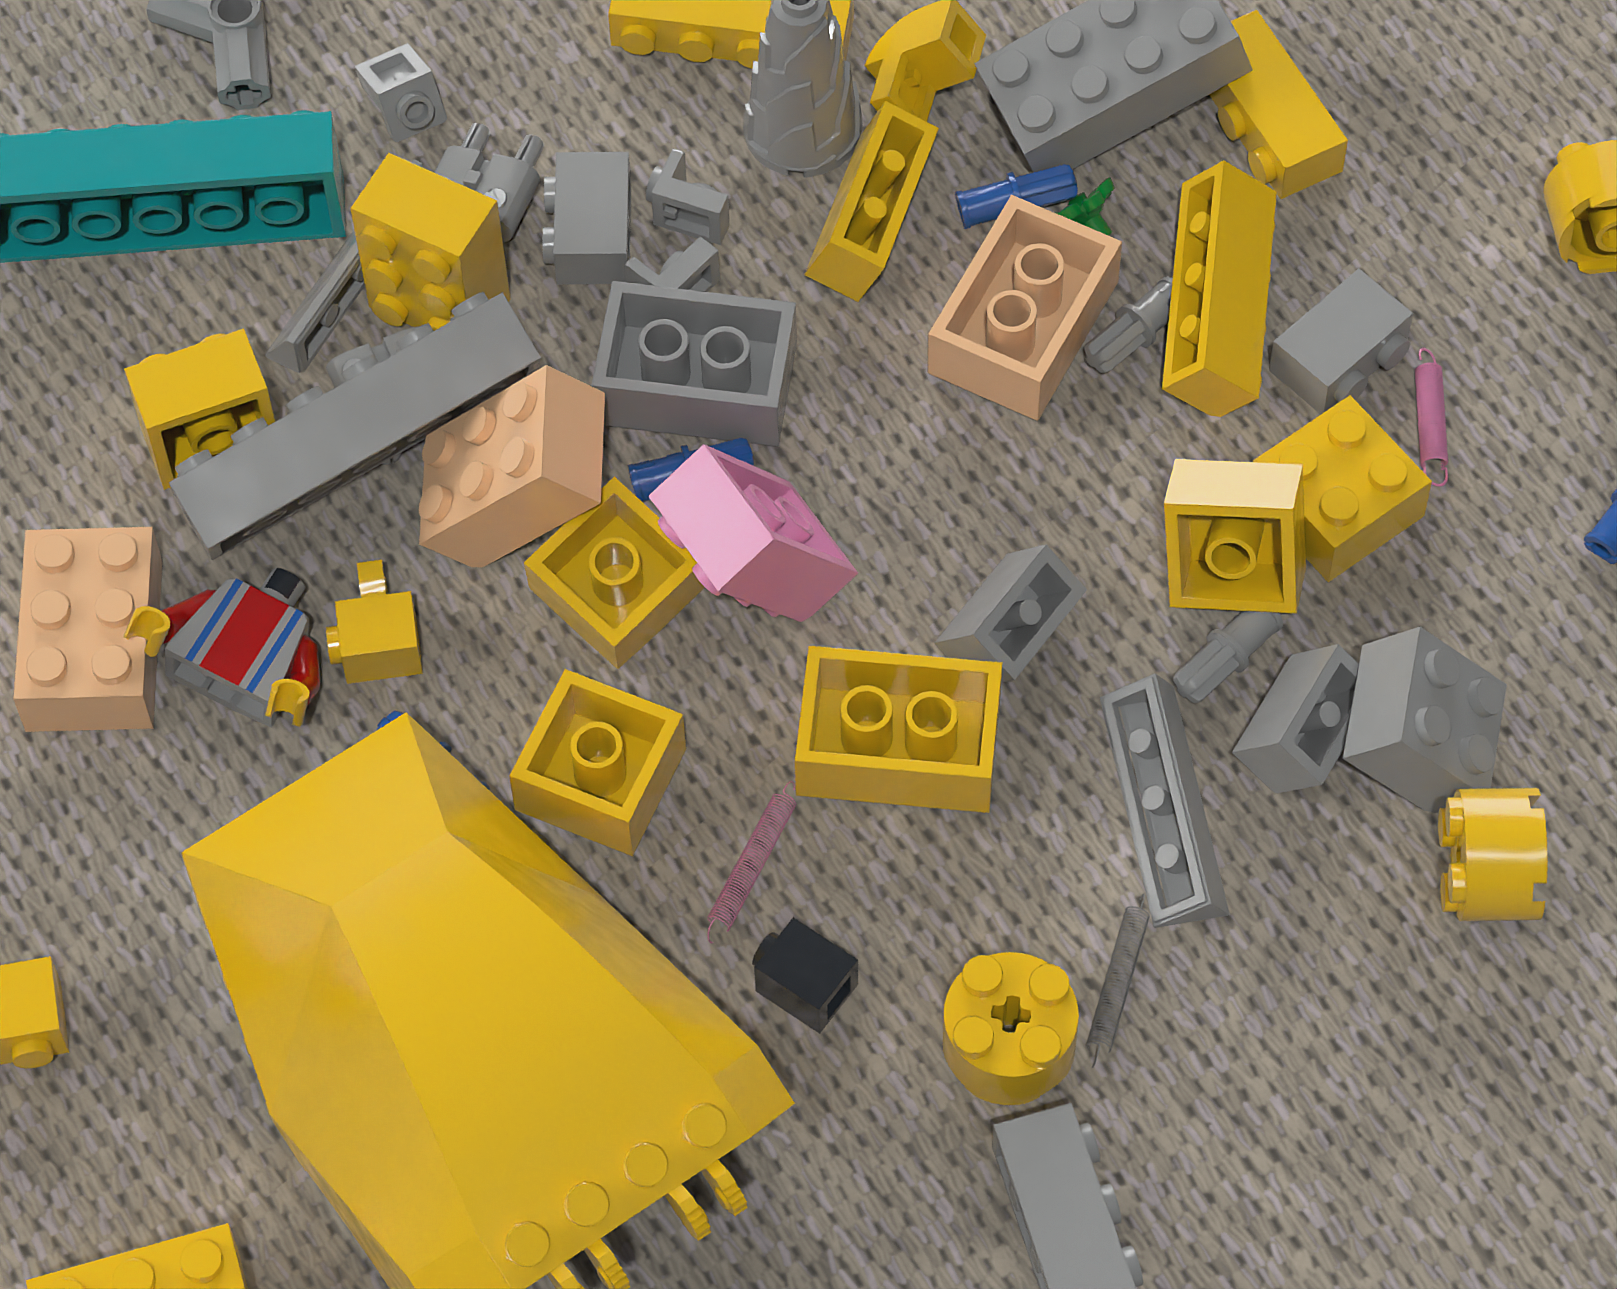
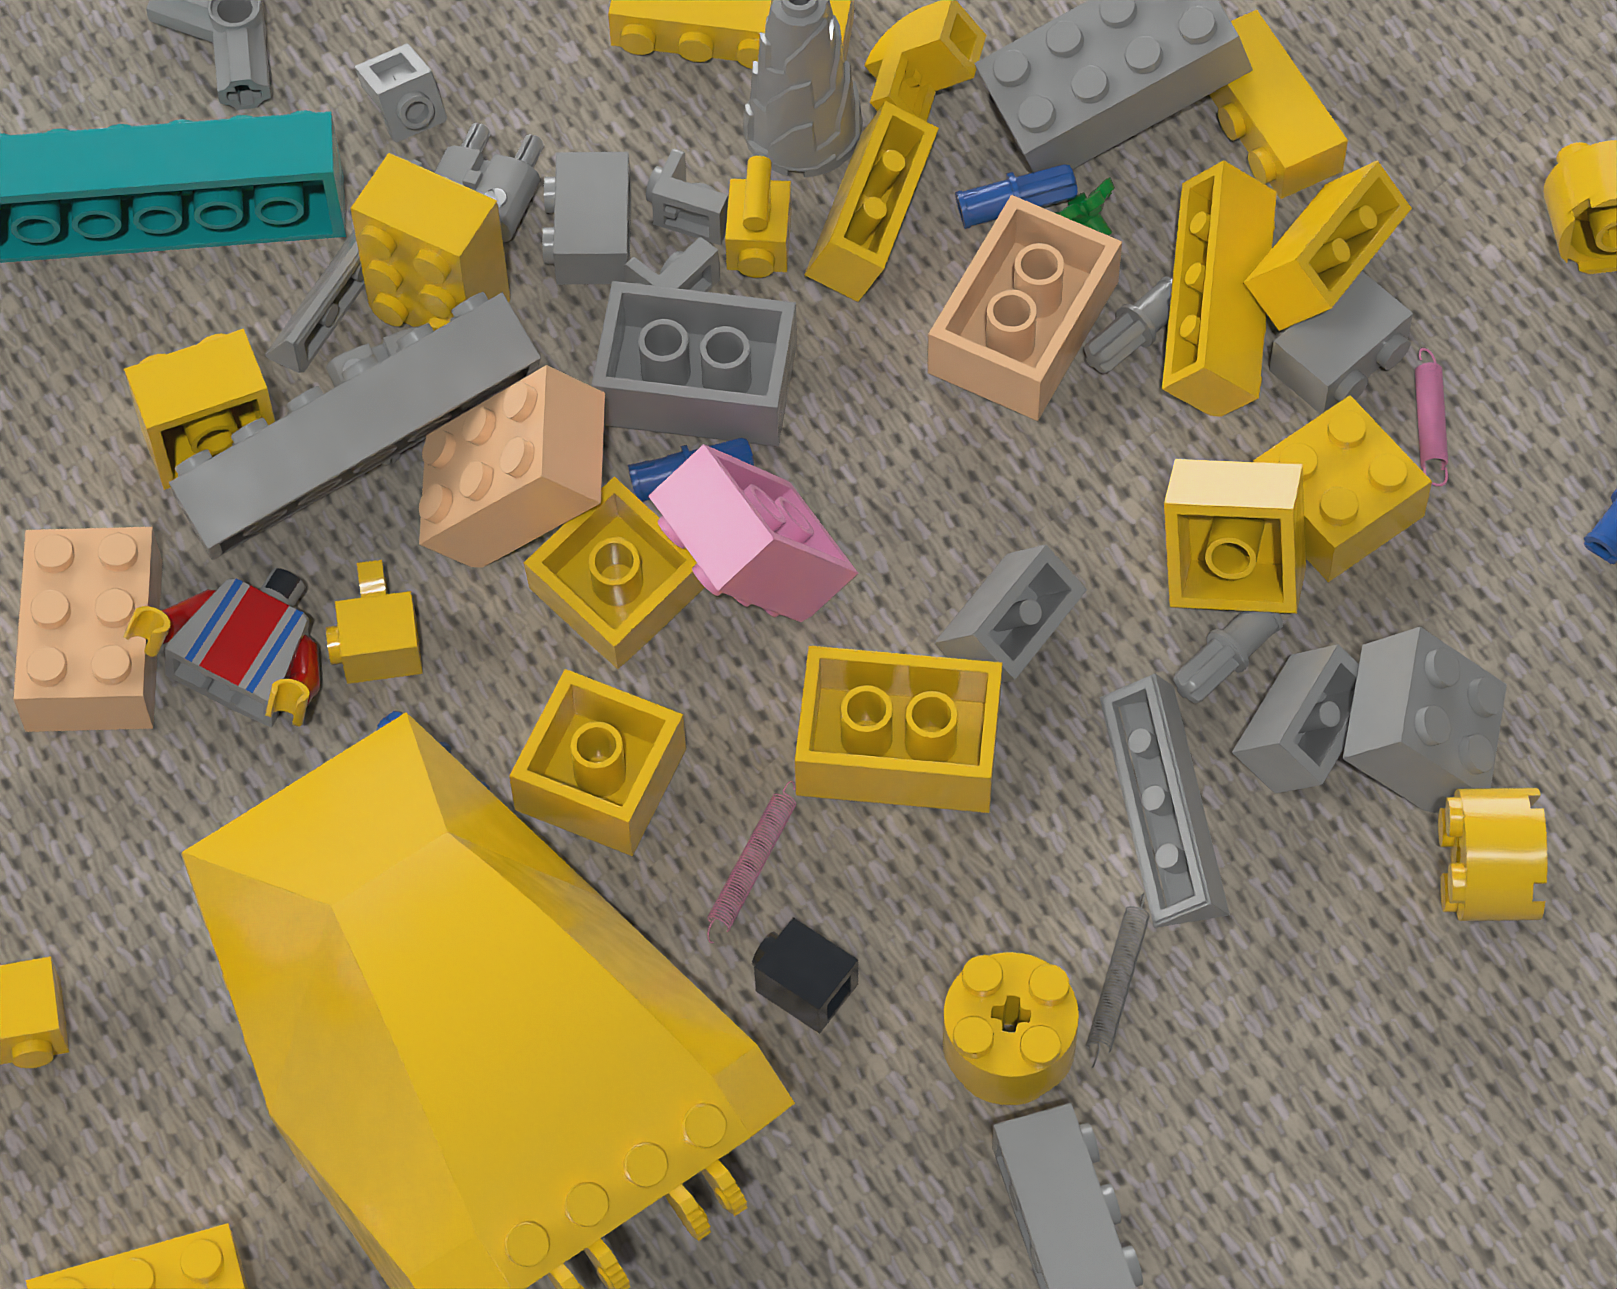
none -> yellow brick [725,156,792,278]
none -> yellow brick [1244,160,1412,331]

